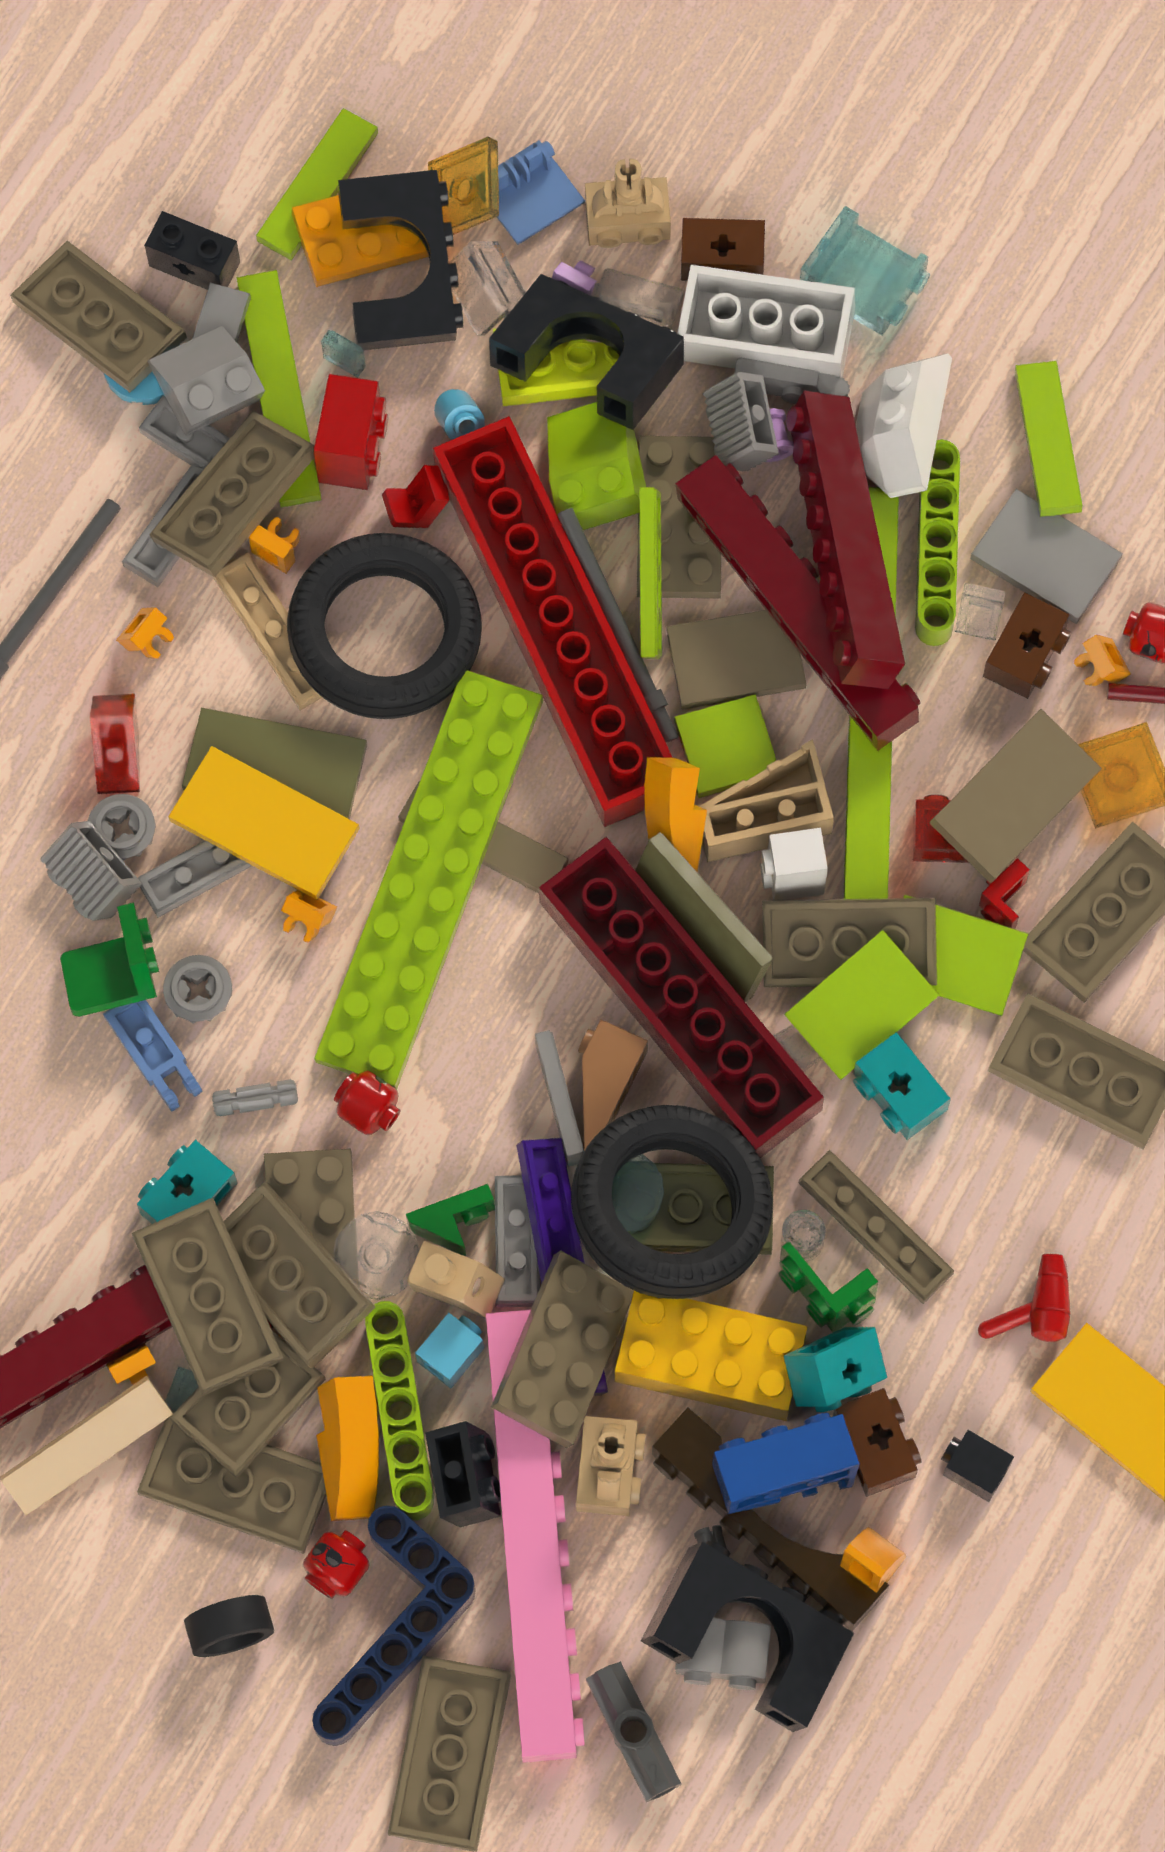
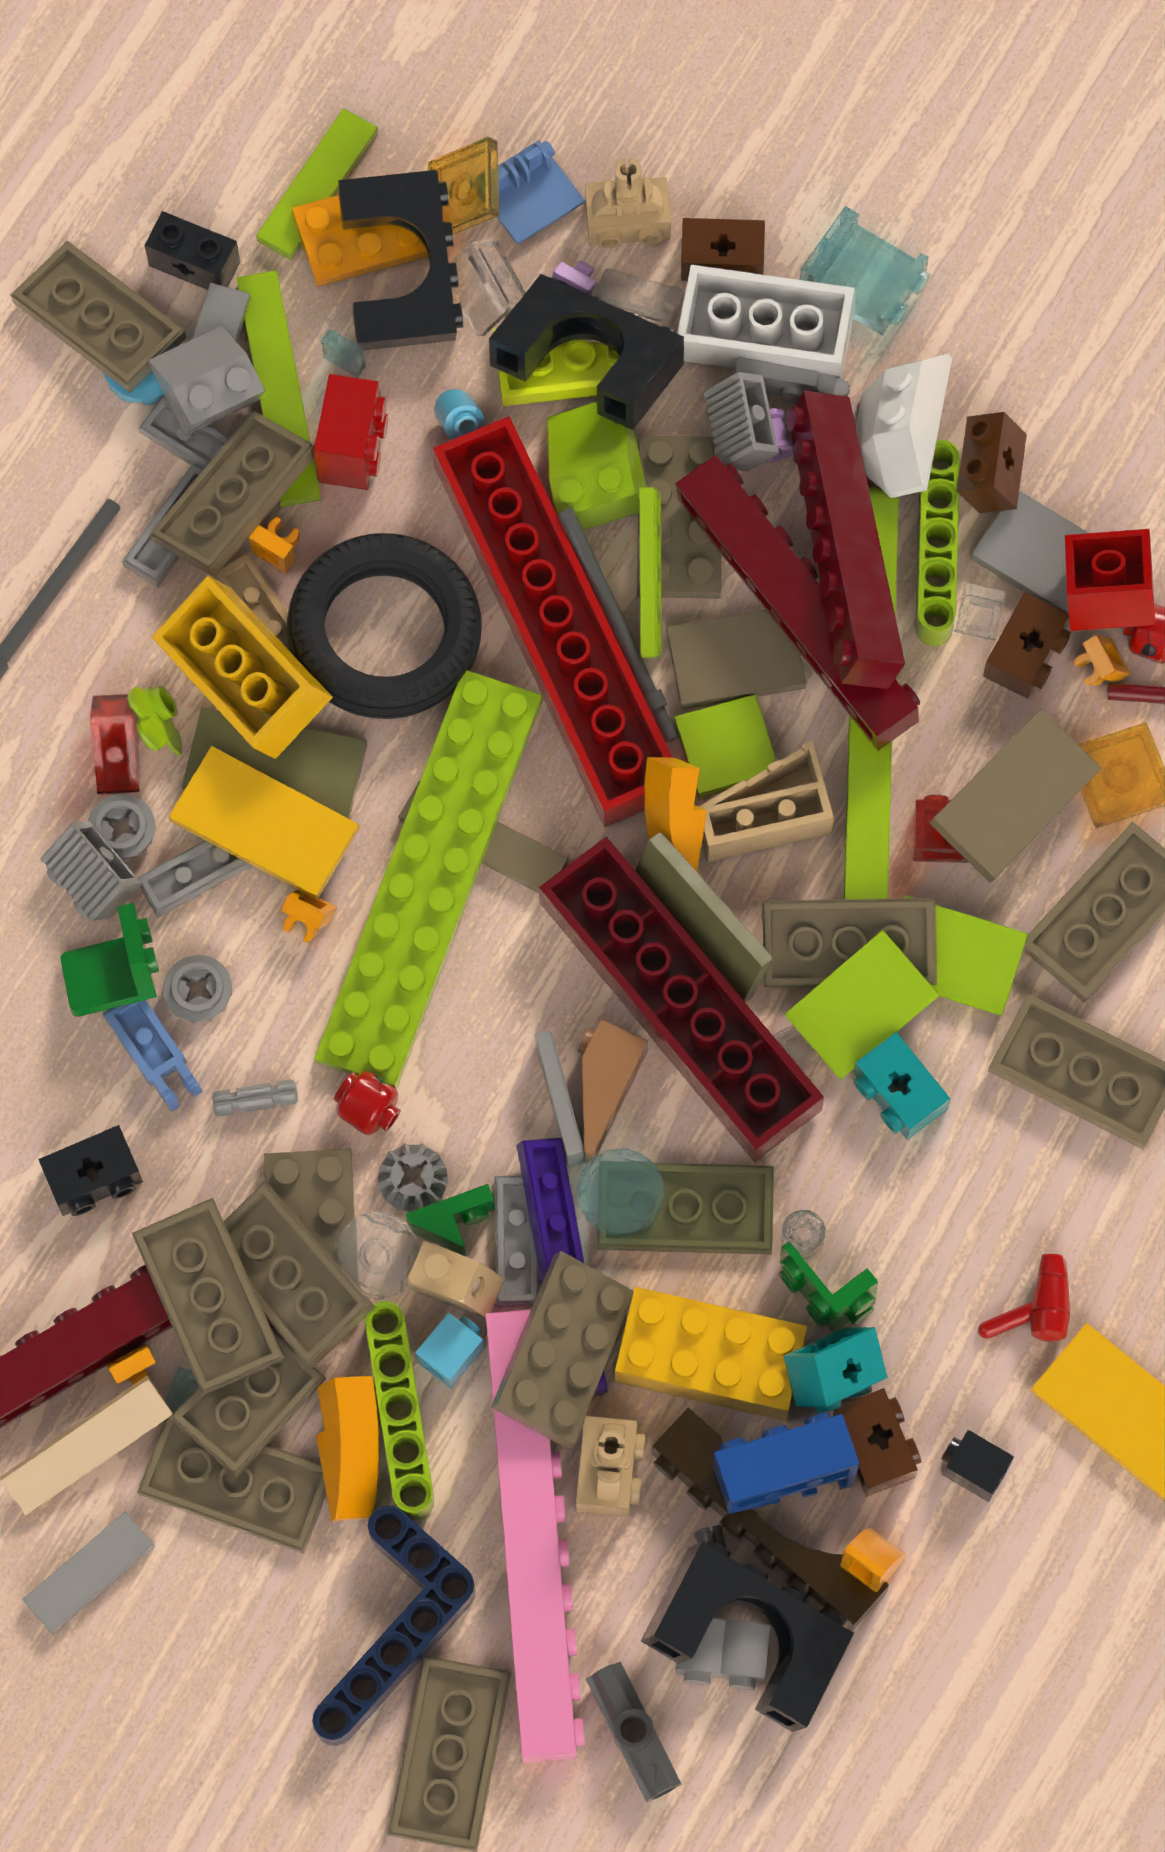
light orange tile [116,607,174,659] -> none
teal brick [137,1139,238,1224] -> none
black tyre [184,1595,274,1657] -> none
red head [303,1530,369,1599] -> none
red bracket [382,465,450,528] -> none
black brick [425,1421,501,1528] -> none
black tyre [571,1105,773,1299] -> none
white brick [760,828,828,900] -> none
dark tan tile [799,1150,954,1304] -> none
red bracket [979,858,1030,929] -> none
lime tile [1015,361,1083,517] -> none
none -> light grey tile [22,1511,155,1635]
none -> black brick [38,1125,143,1216]
none -> lime plate [128,686,182,756]
none -> yellow brick [151,576,333,759]
none -> light grey gear [378,1143,448,1212]
none -> reddish brown brick [957,412,1027,513]
none -> red brick [1065,529,1156,631]

